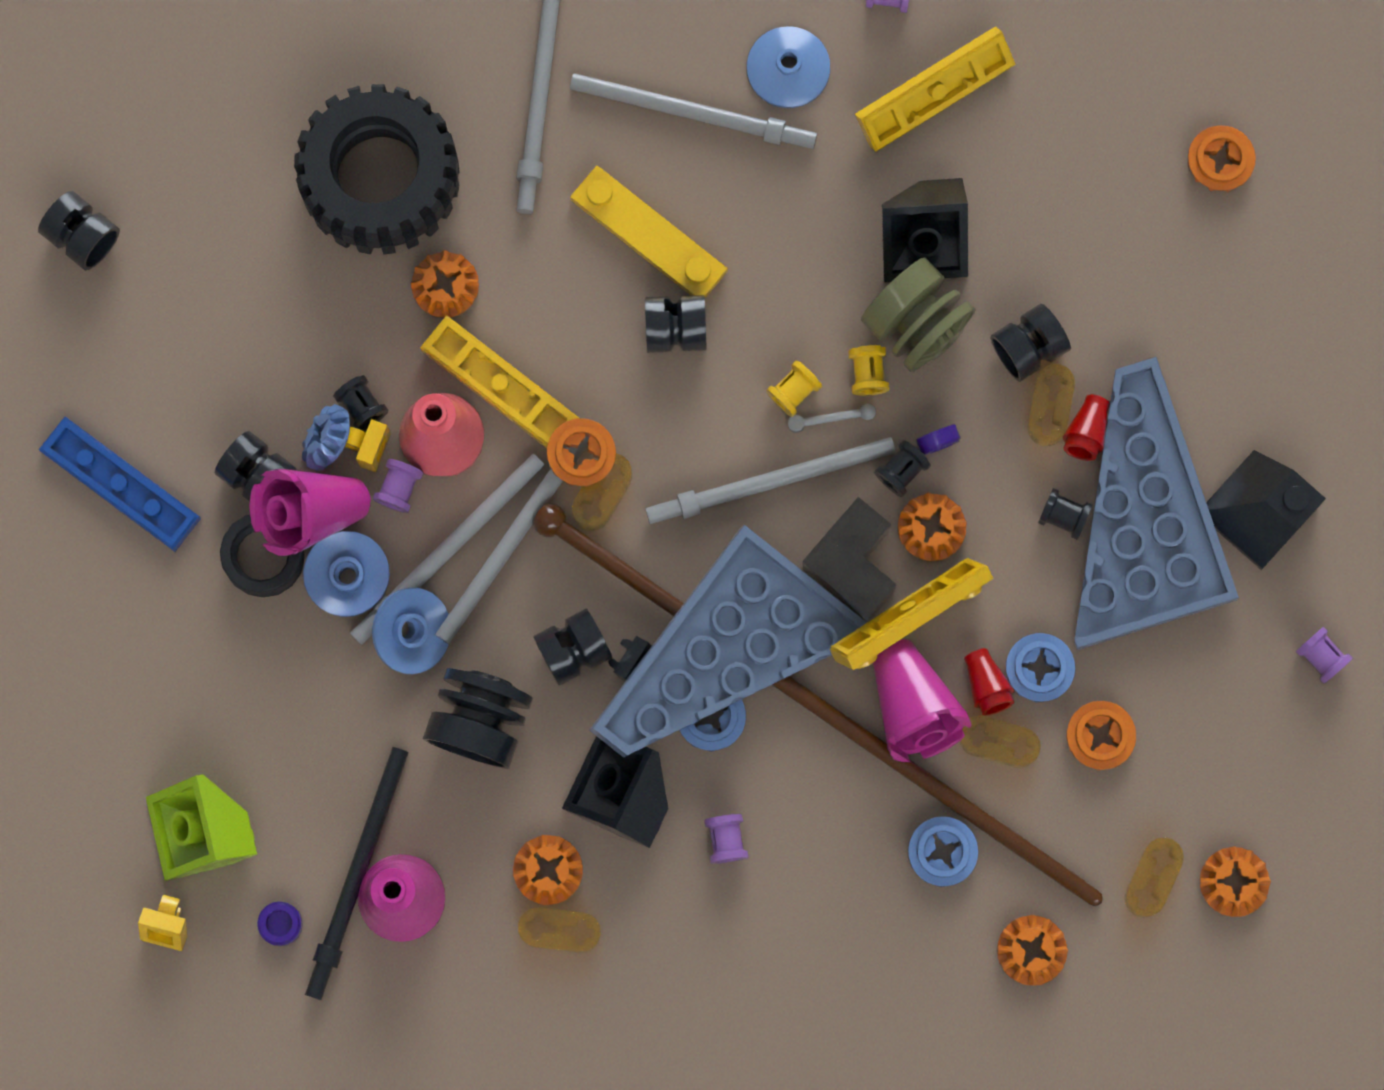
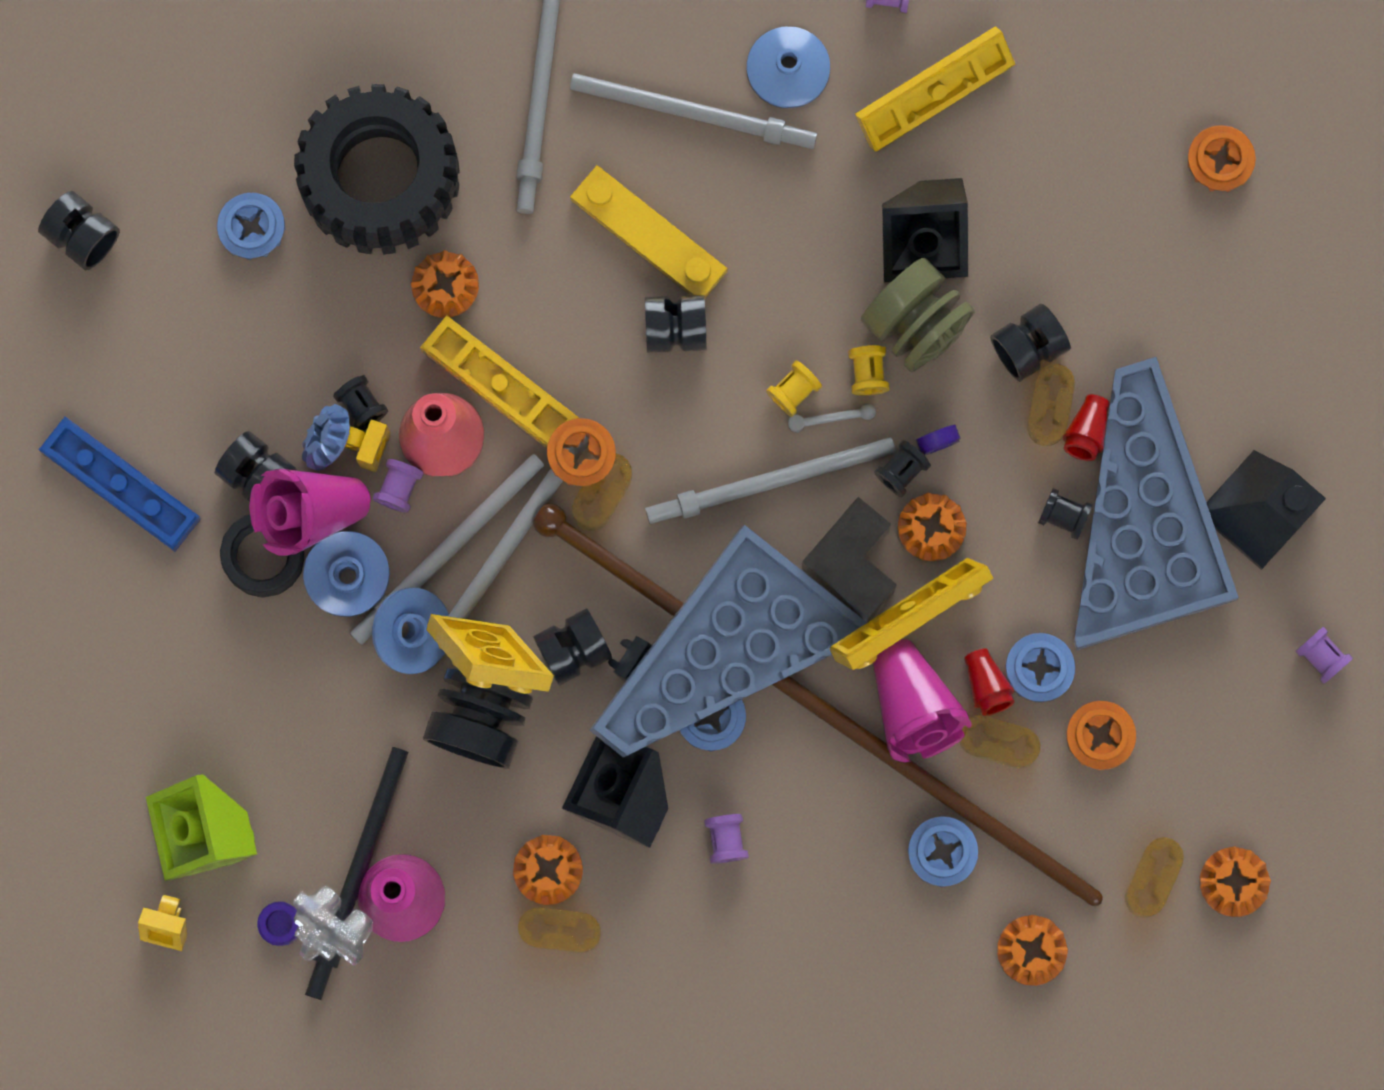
none -> medium blue gear [217,193,286,260]
none -> clear hips [293,885,373,966]
none -> yellow plate [426,614,554,694]

